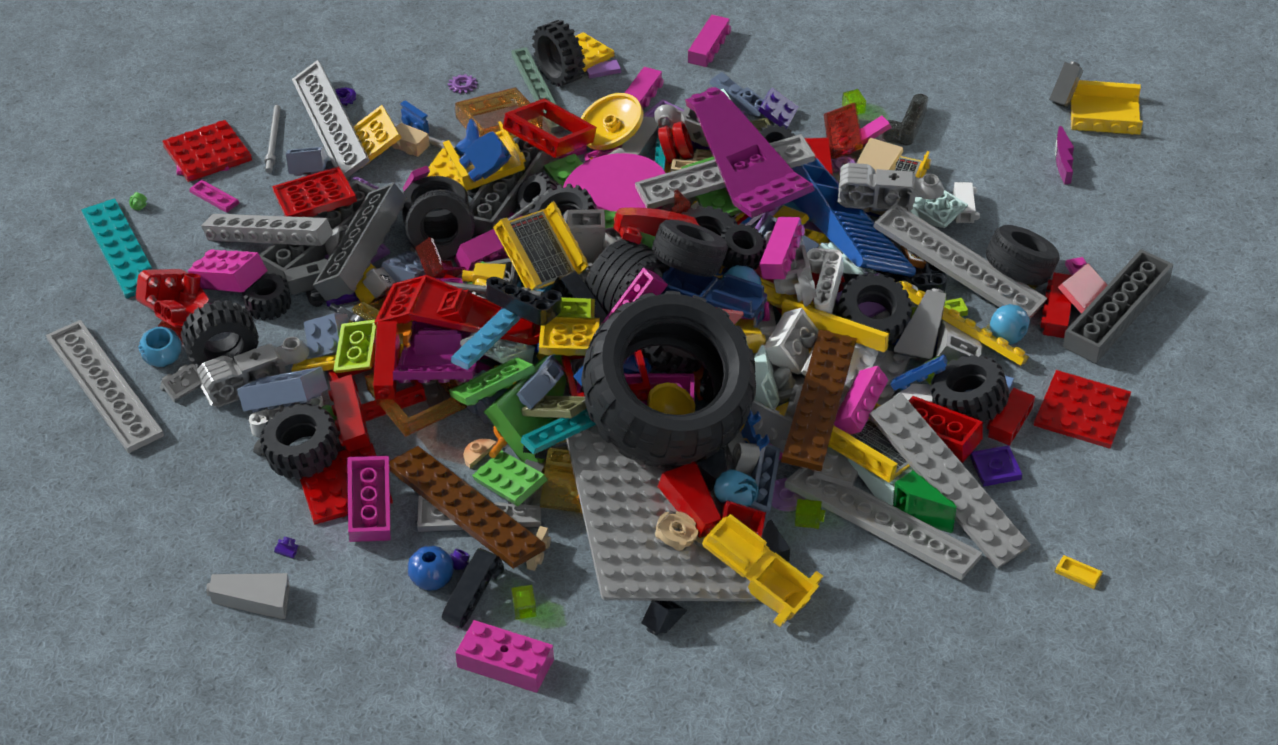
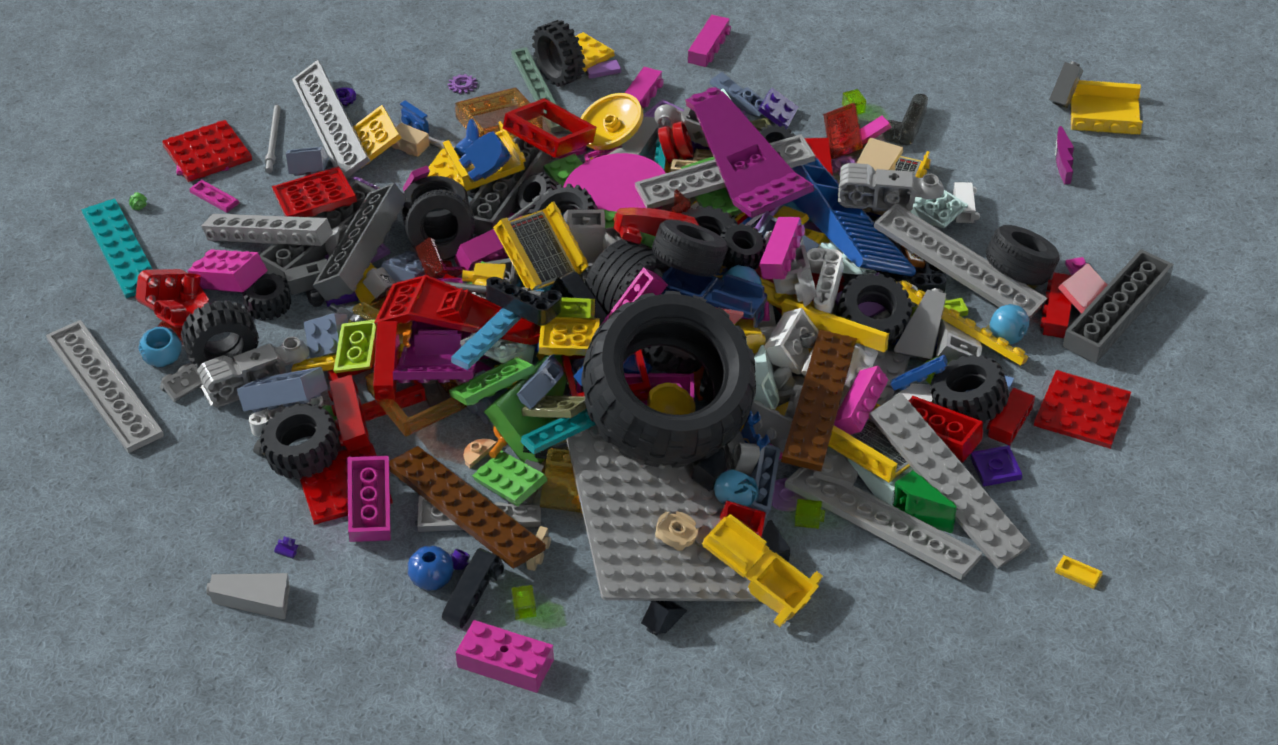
red slope [657,462,721,538] -> none

